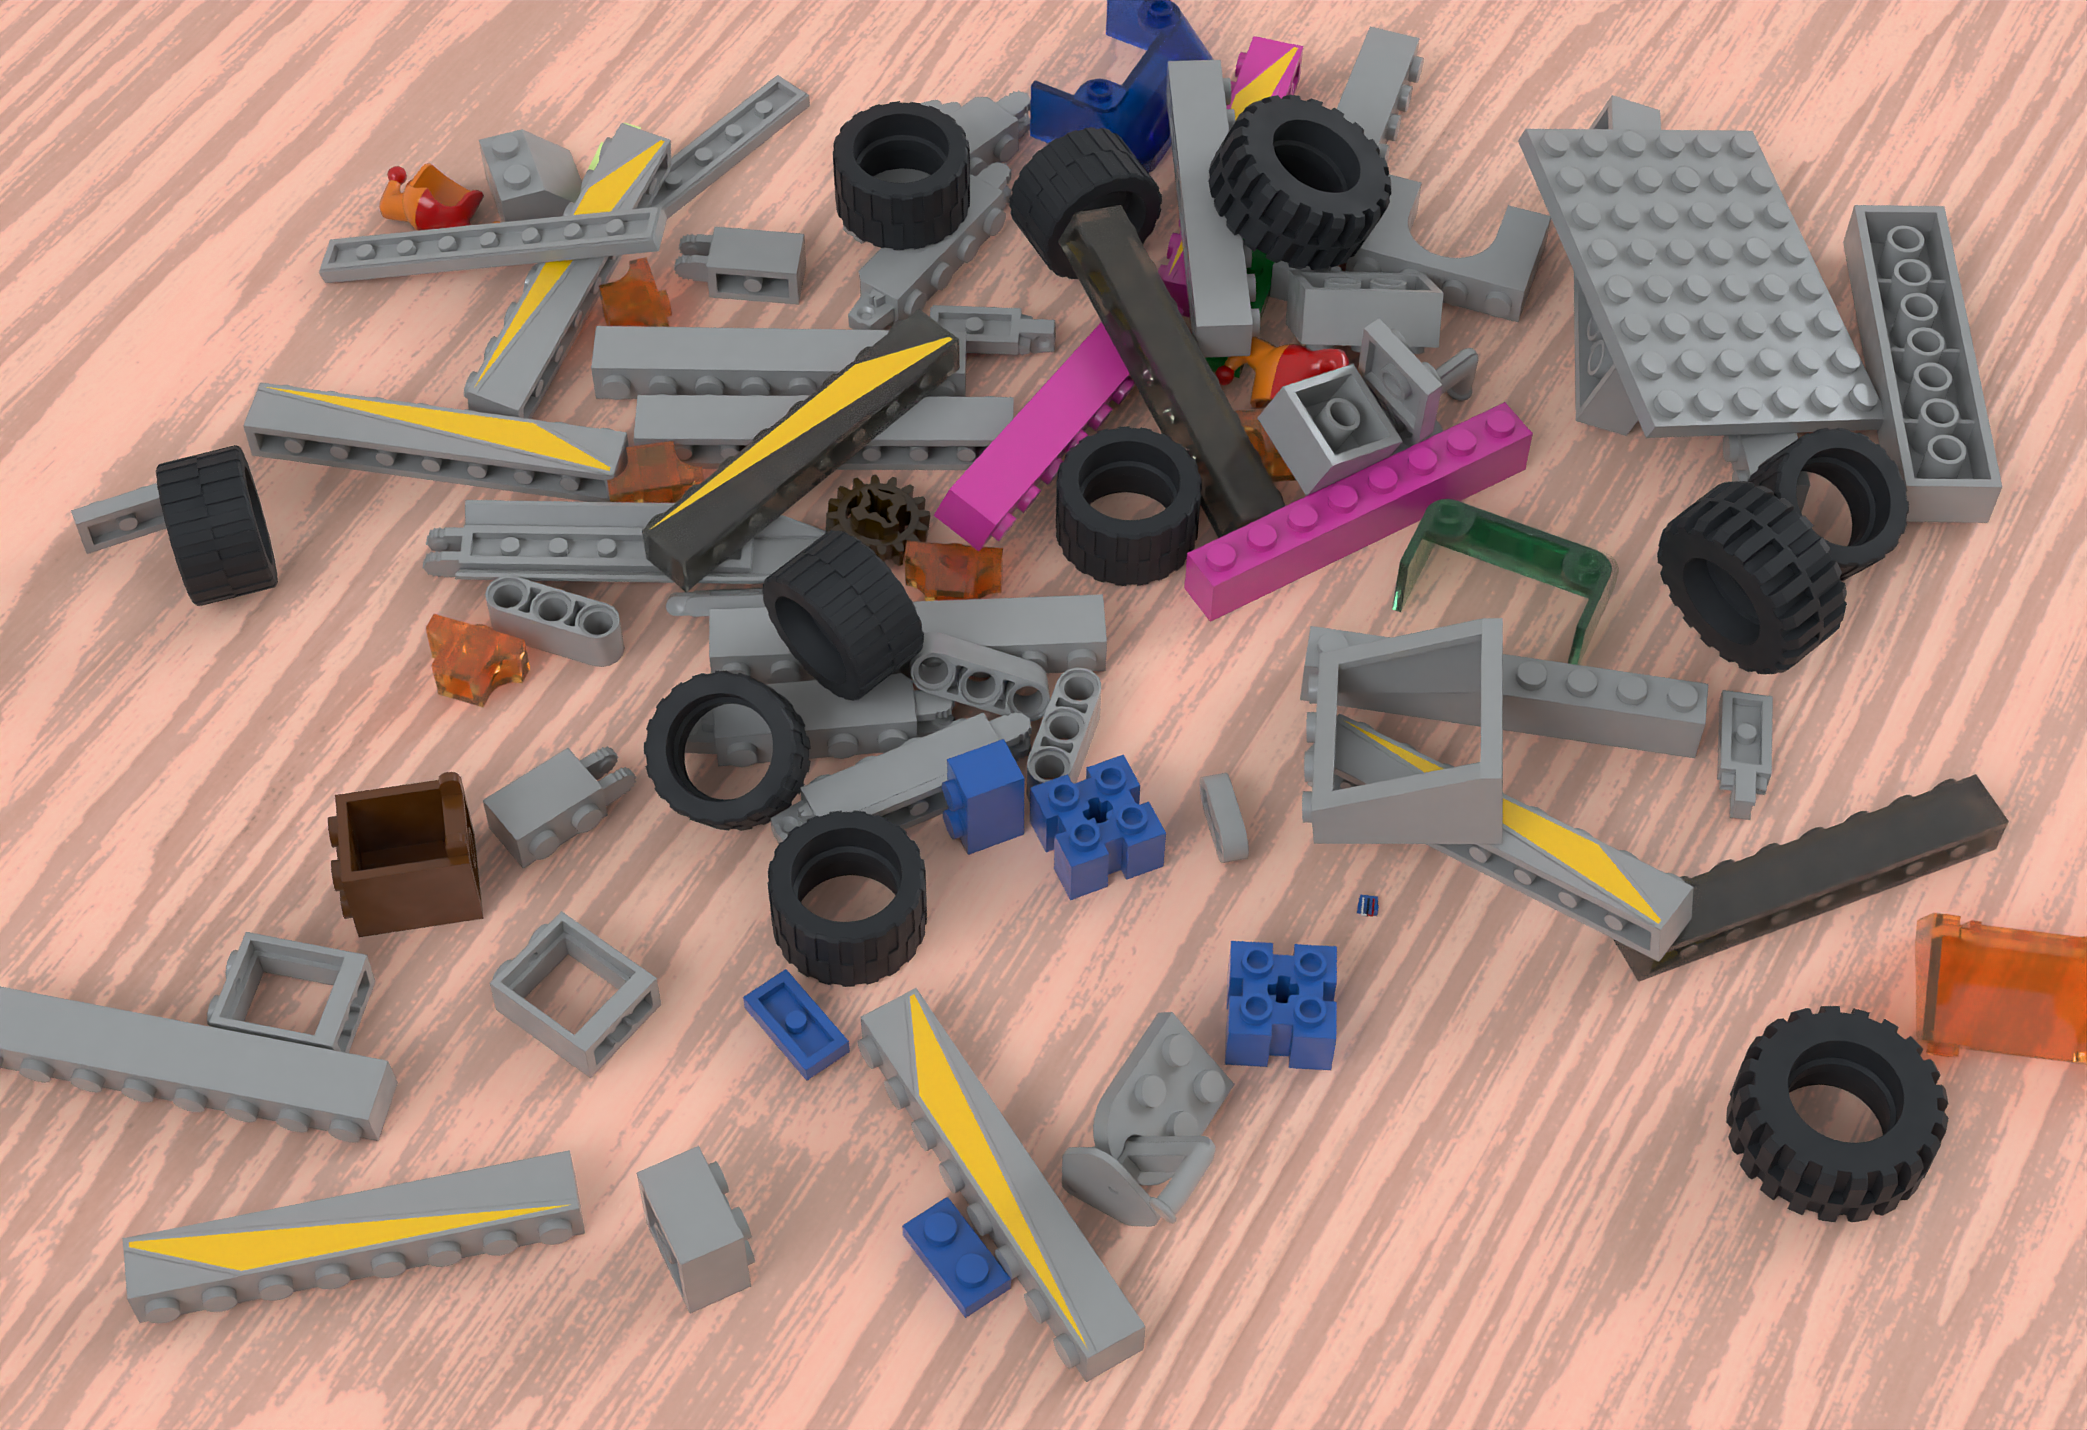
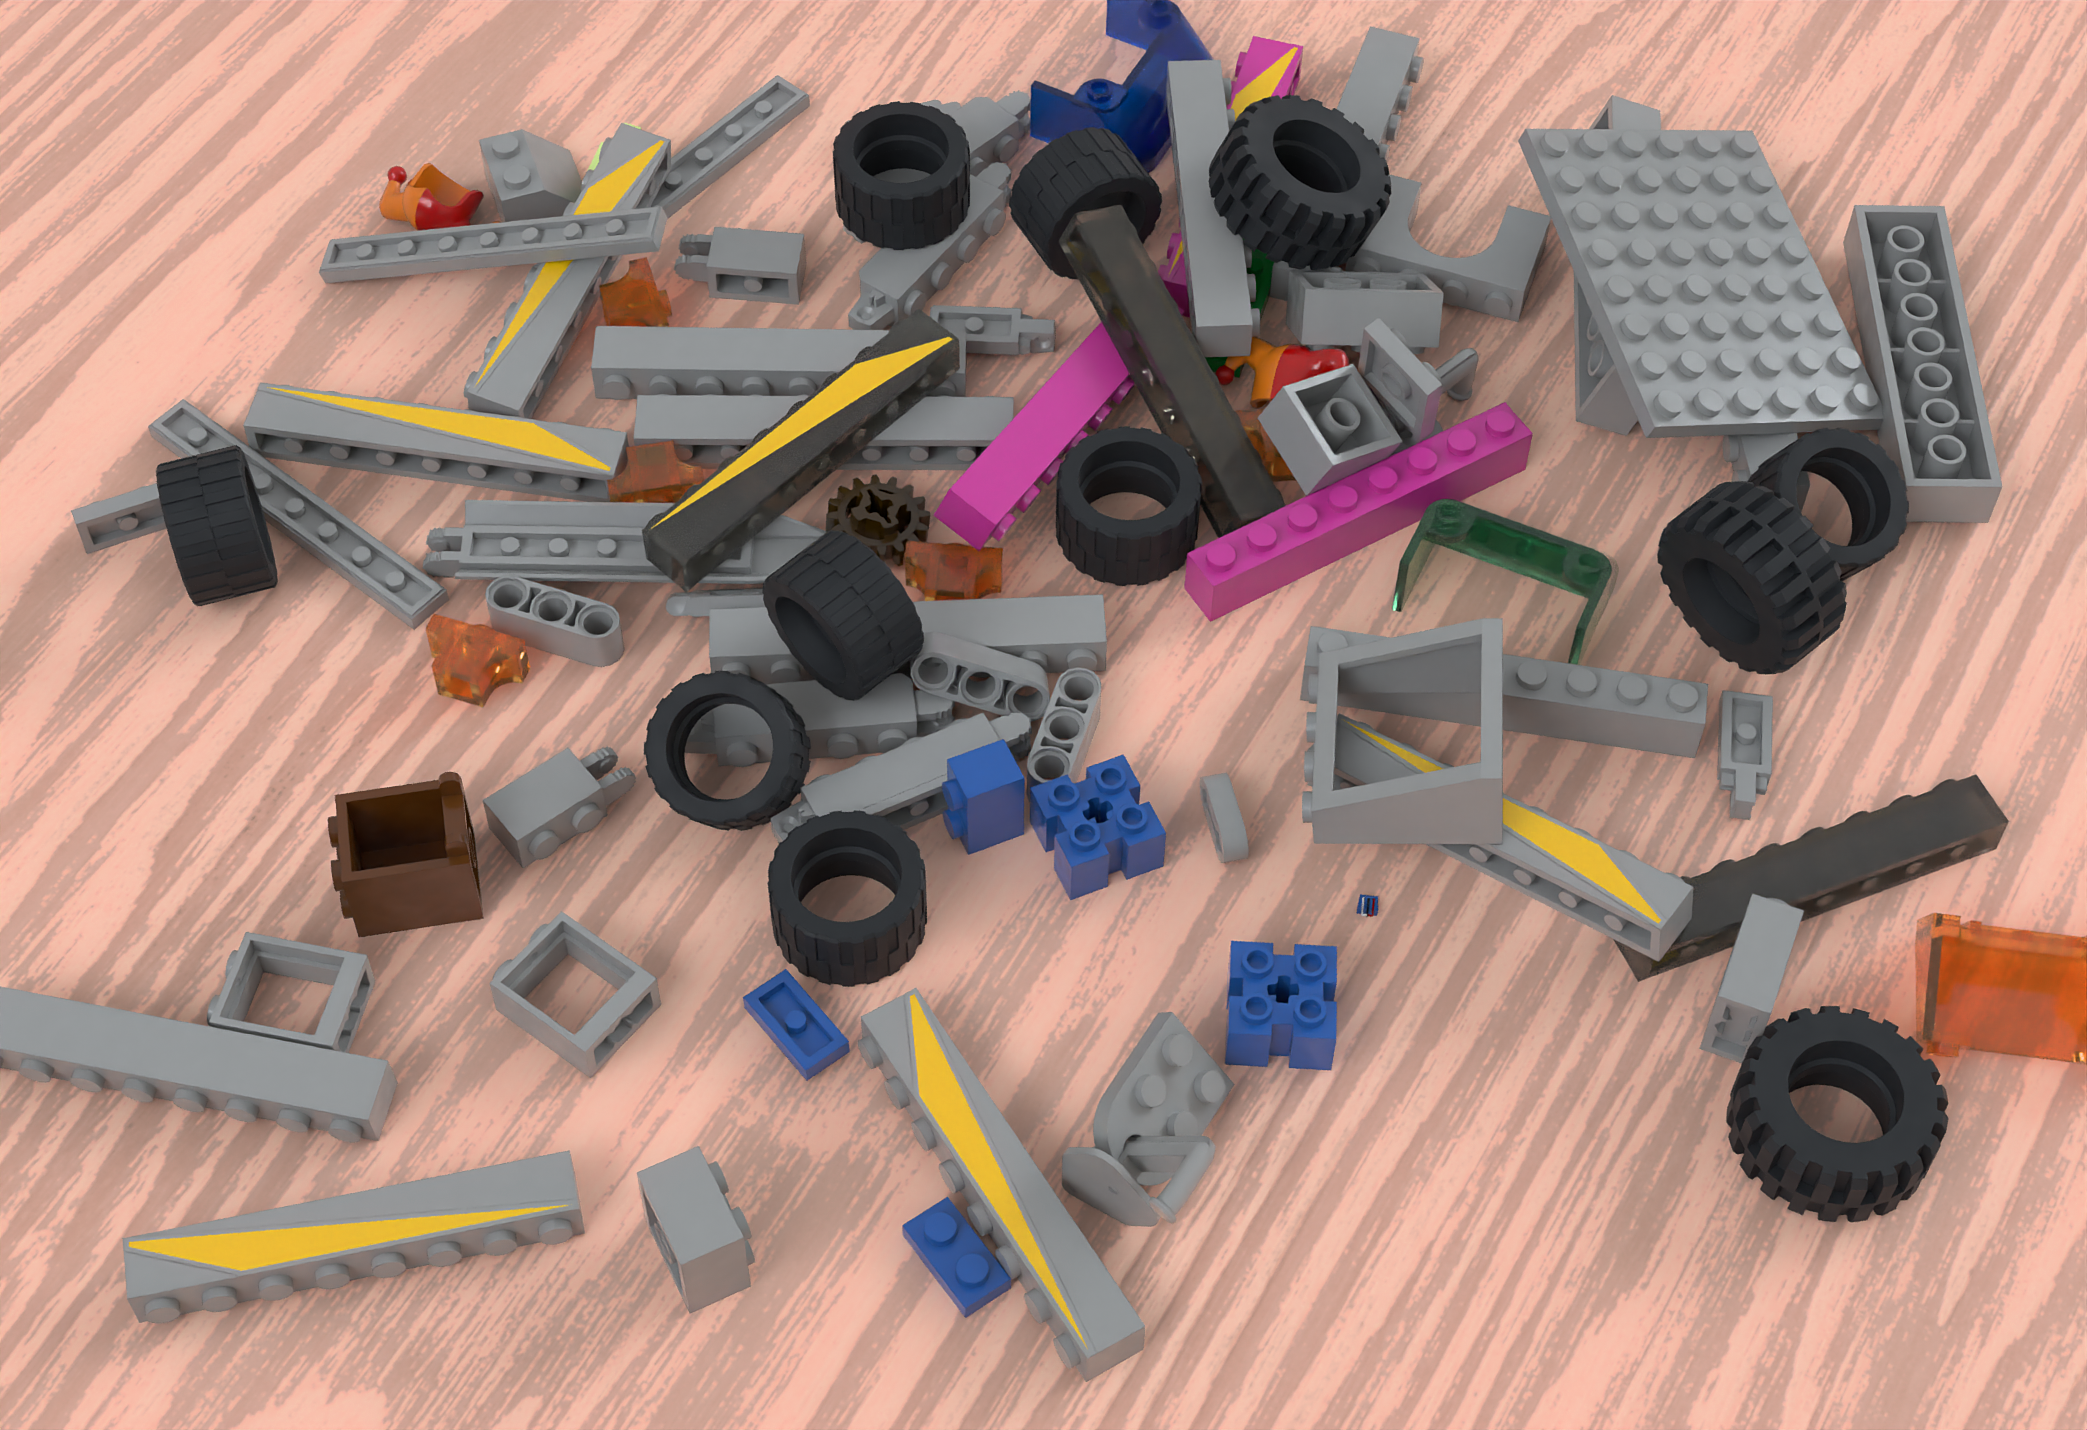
none -> light grey tile [148,399,449,630]
none -> light grey window [1699,893,1804,1064]

